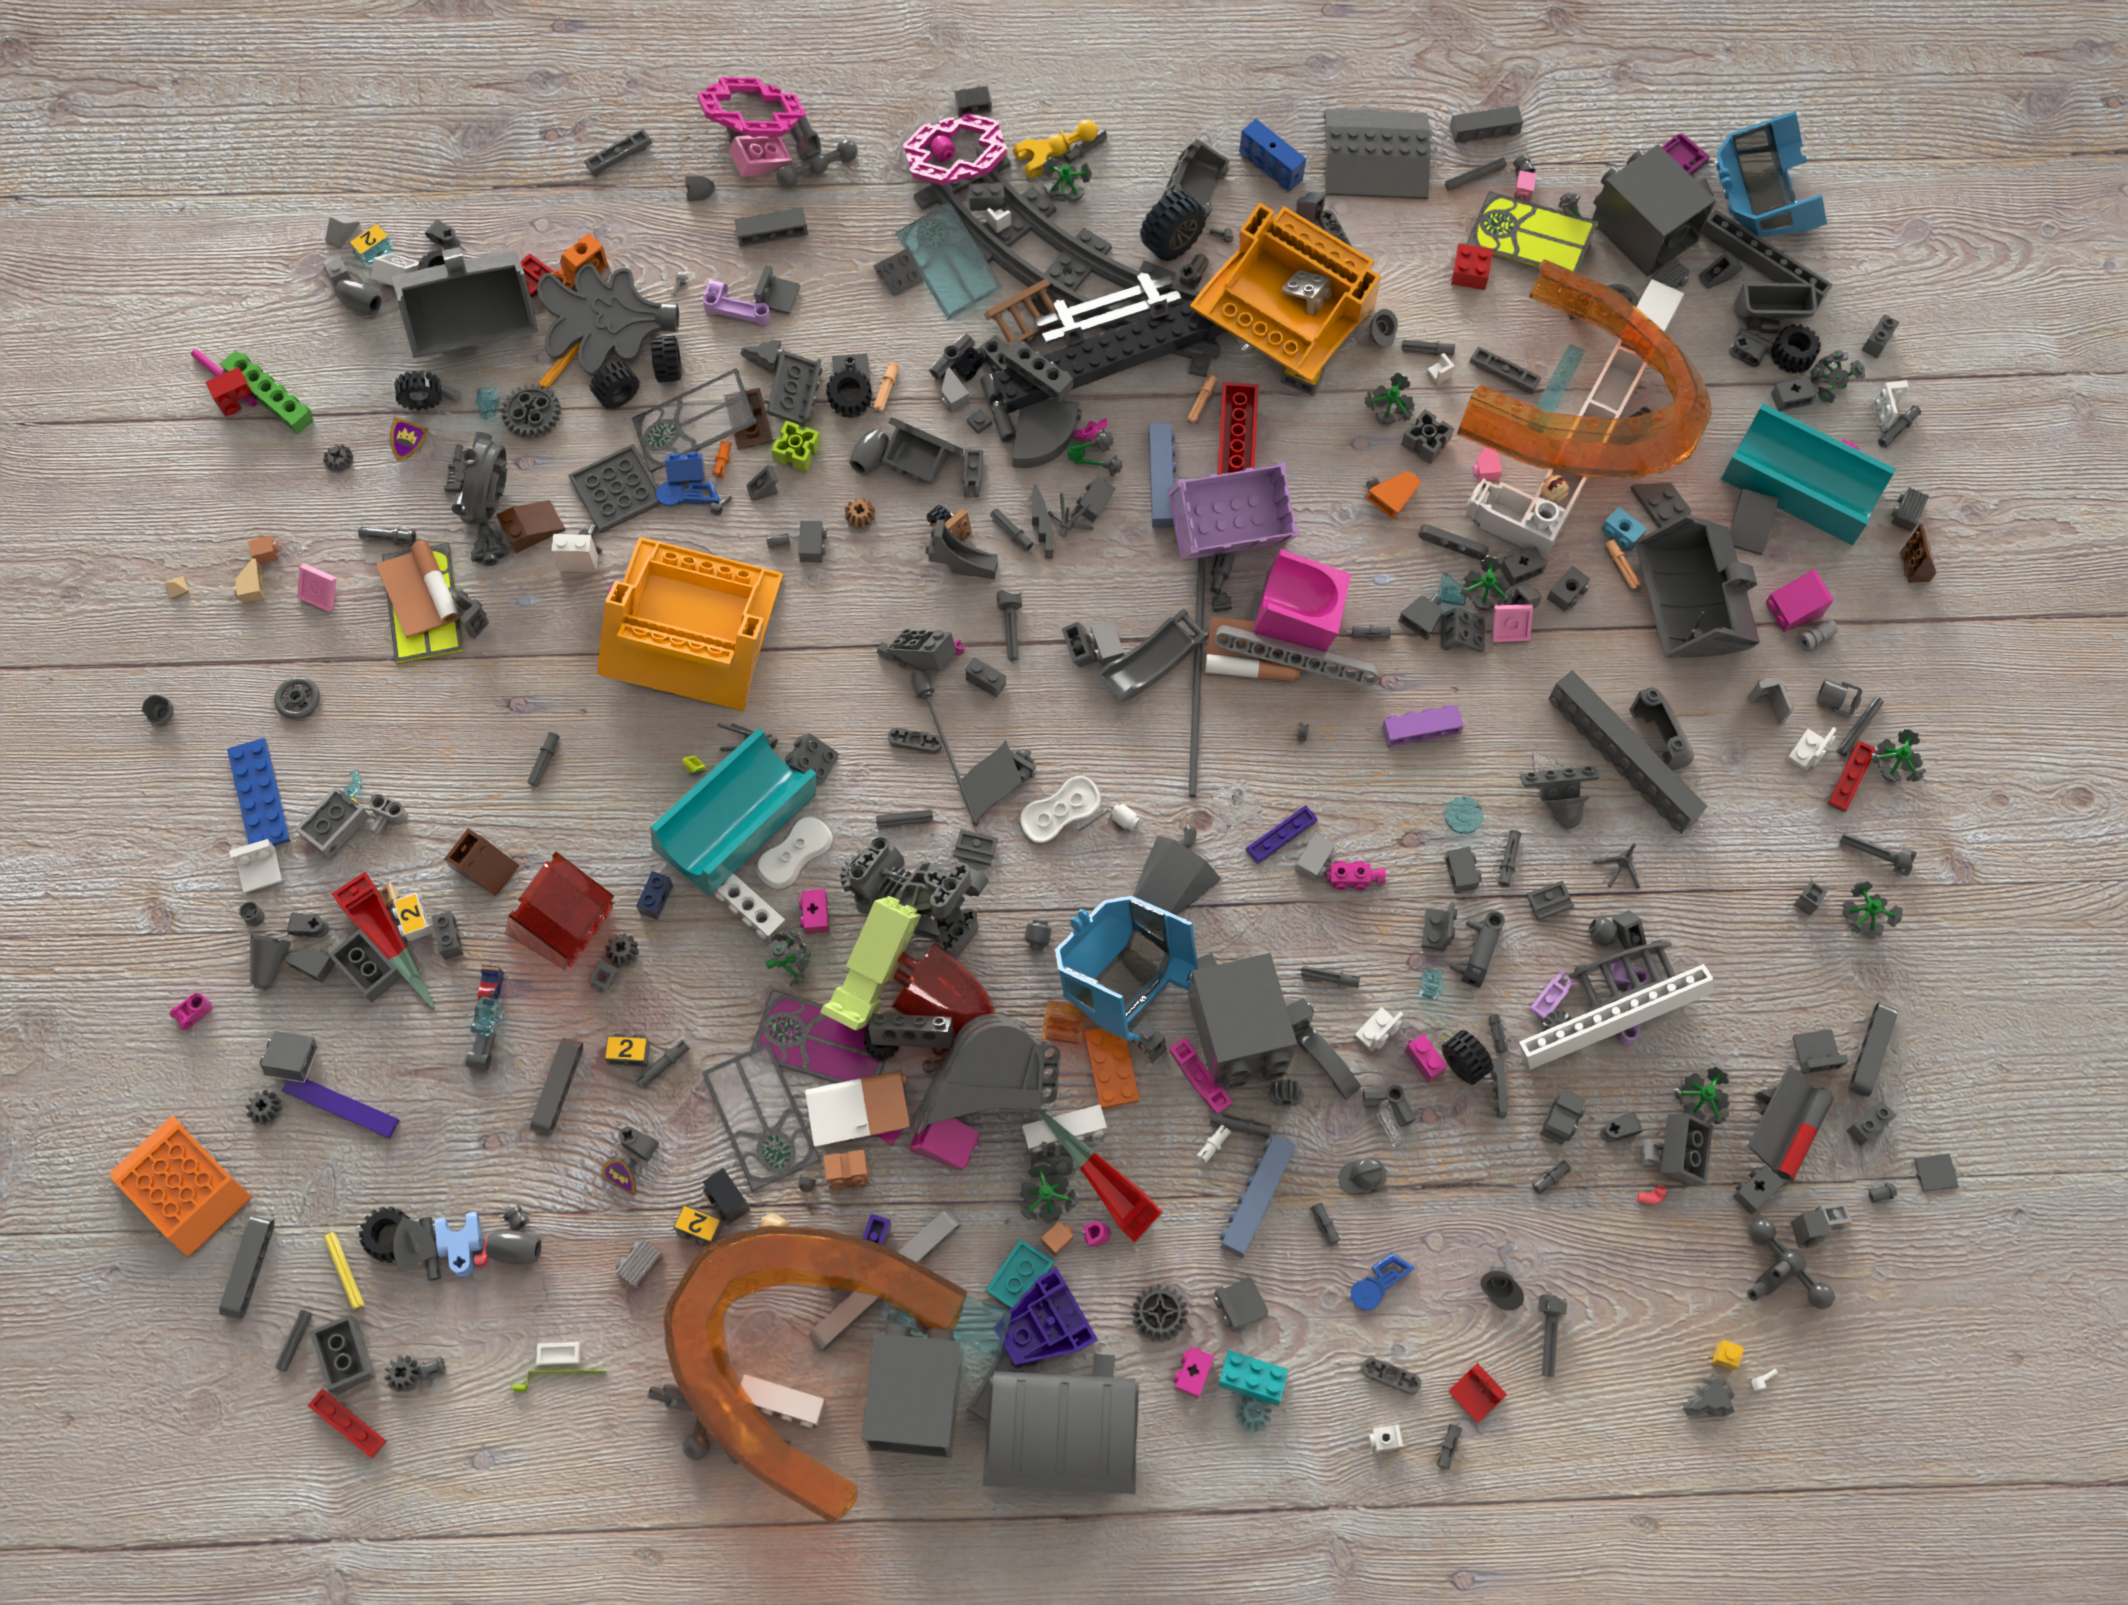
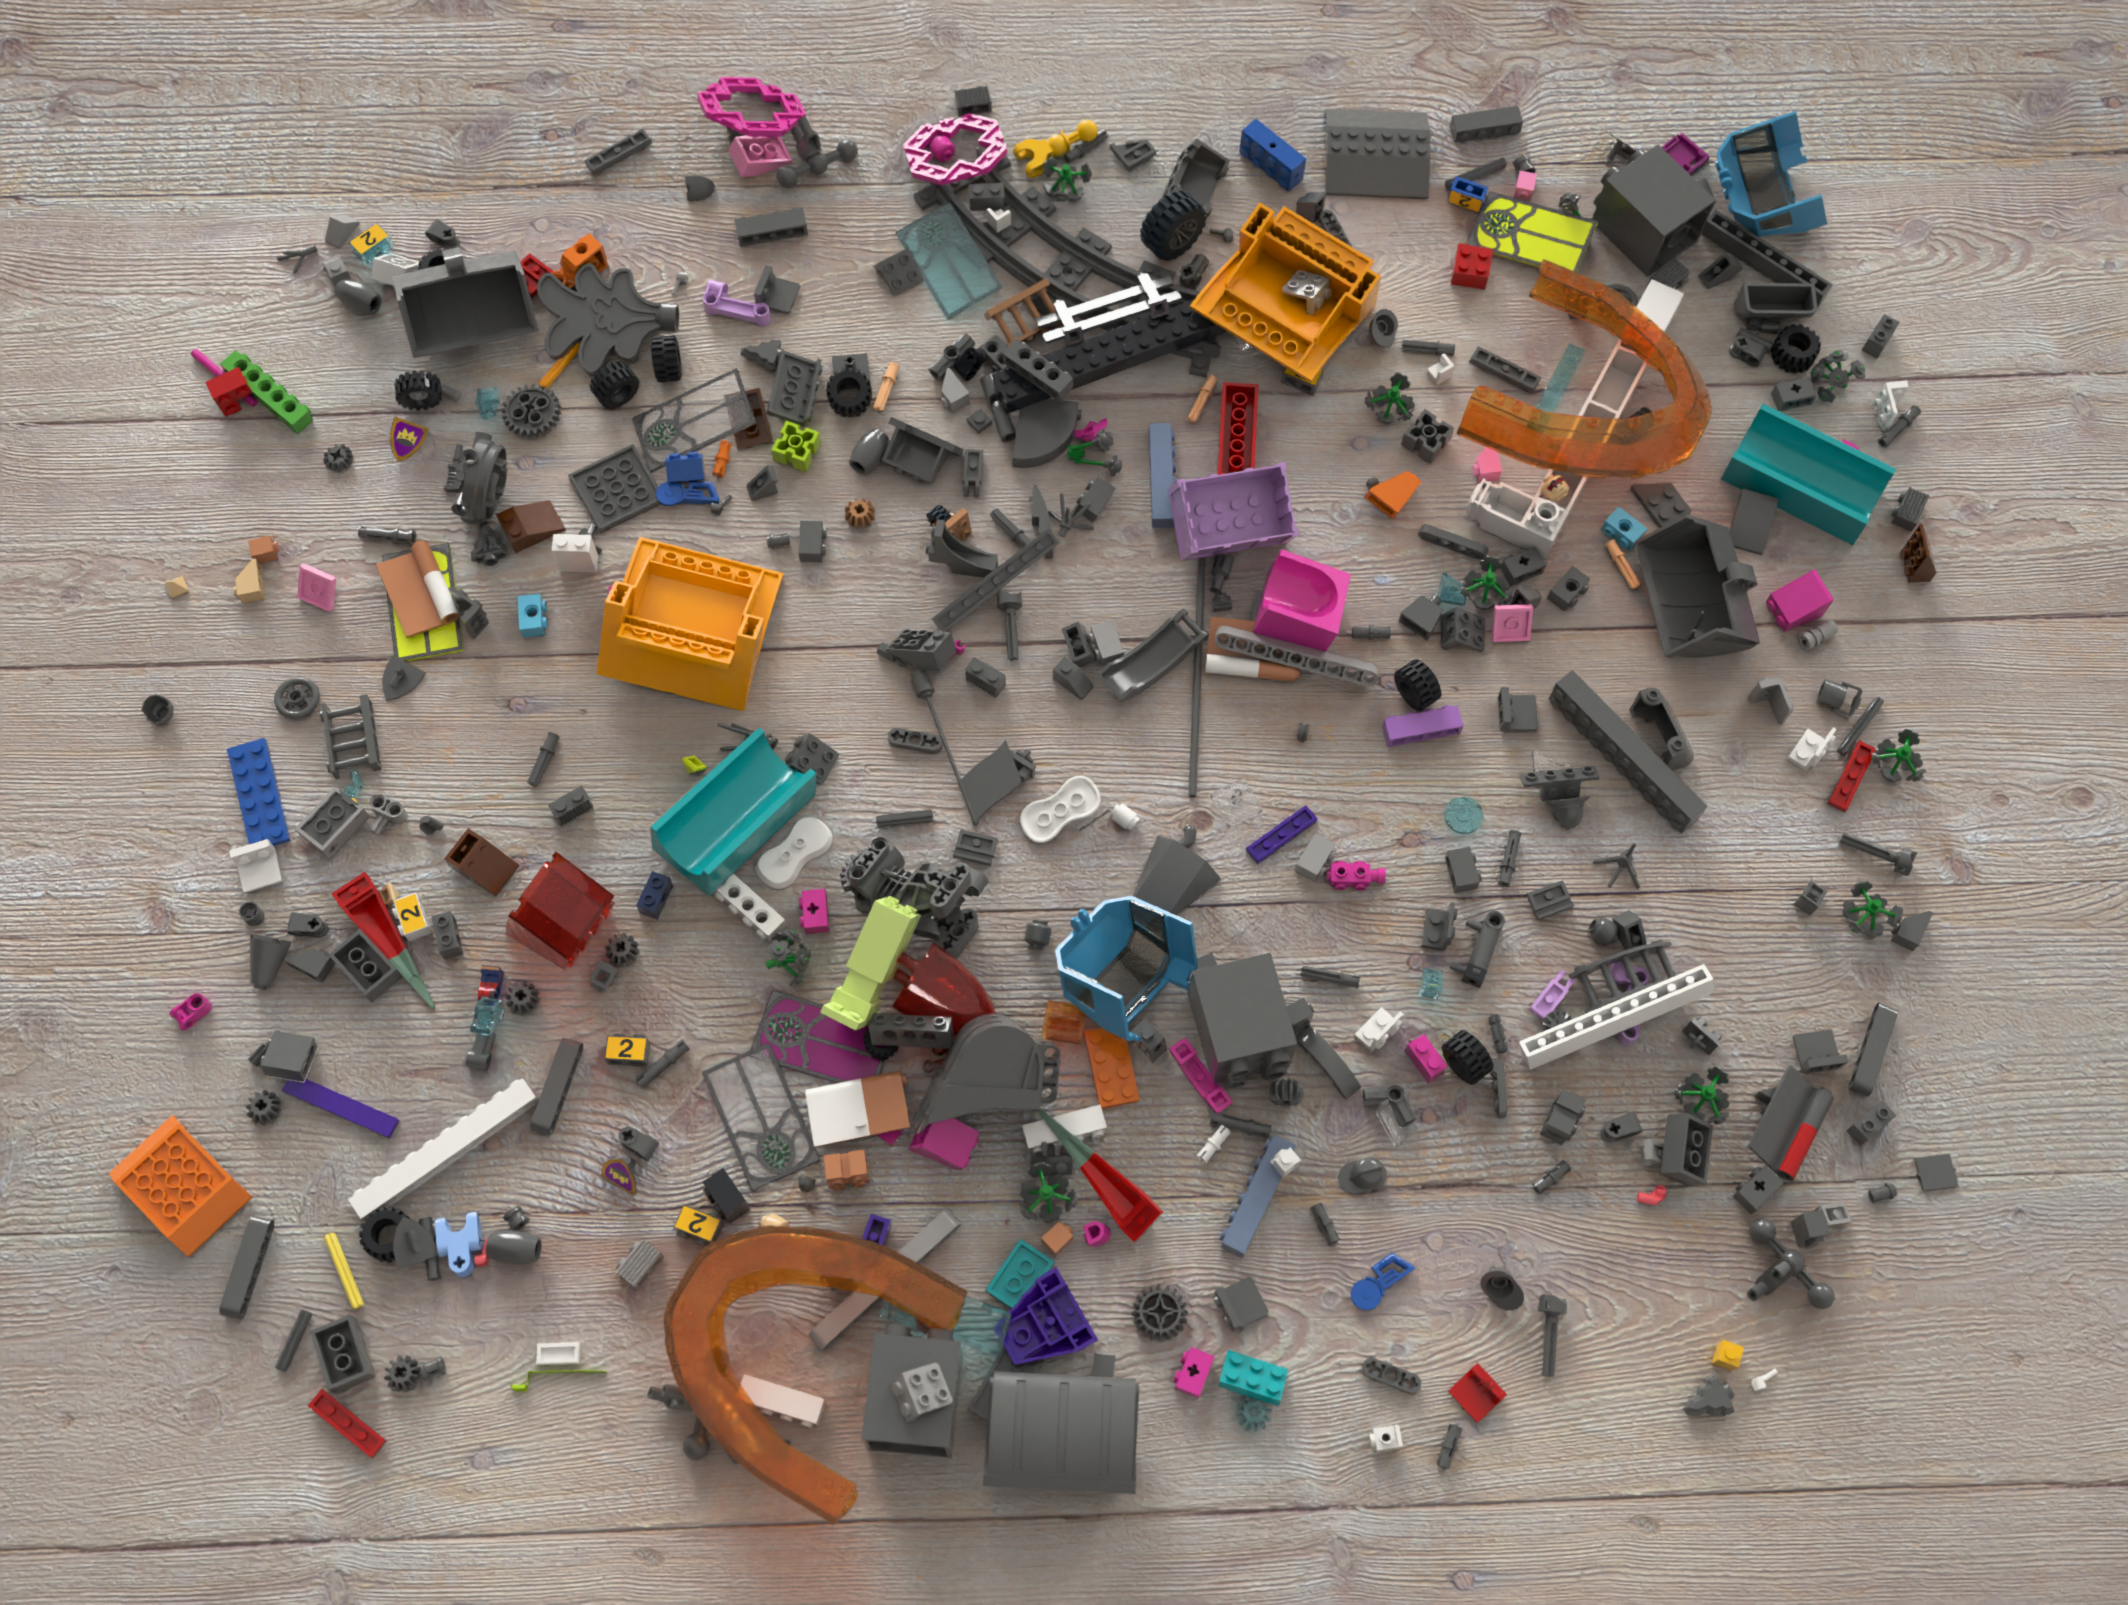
none -> dark grey axle [248,1030,281,1067]
none -> dark grey plant [277,244,317,273]
none -> dark grey fence [320,694,382,779]
none -> white brick [348,1078,539,1223]
none -> dark grey shield [382,656,426,701]
none -> dark grey plate [420,816,444,835]
none -> dark grey gear [505,981,540,1016]
none -> medium azure brick [518,594,548,638]
none -> dark grey brick [548,785,594,827]
none -> light grey bracket [891,1363,953,1423]
none -> dark grey plate [931,528,1059,632]
none -> dark grey slope [1053,656,1094,700]
none -> dark grey wing [1110,139,1157,171]
none -> white brick [1270,1147,1301,1178]
none -> black tyre [1394,659,1442,711]
none -> brick [1447,176,1489,213]
none -> dark grey bracket [1497,687,1538,731]
none -> dark grey shield [1606,132,1636,160]
none -> dark grey hips [1682,1017,1722,1055]
none -> dark grey slope [1891,911,1933,951]

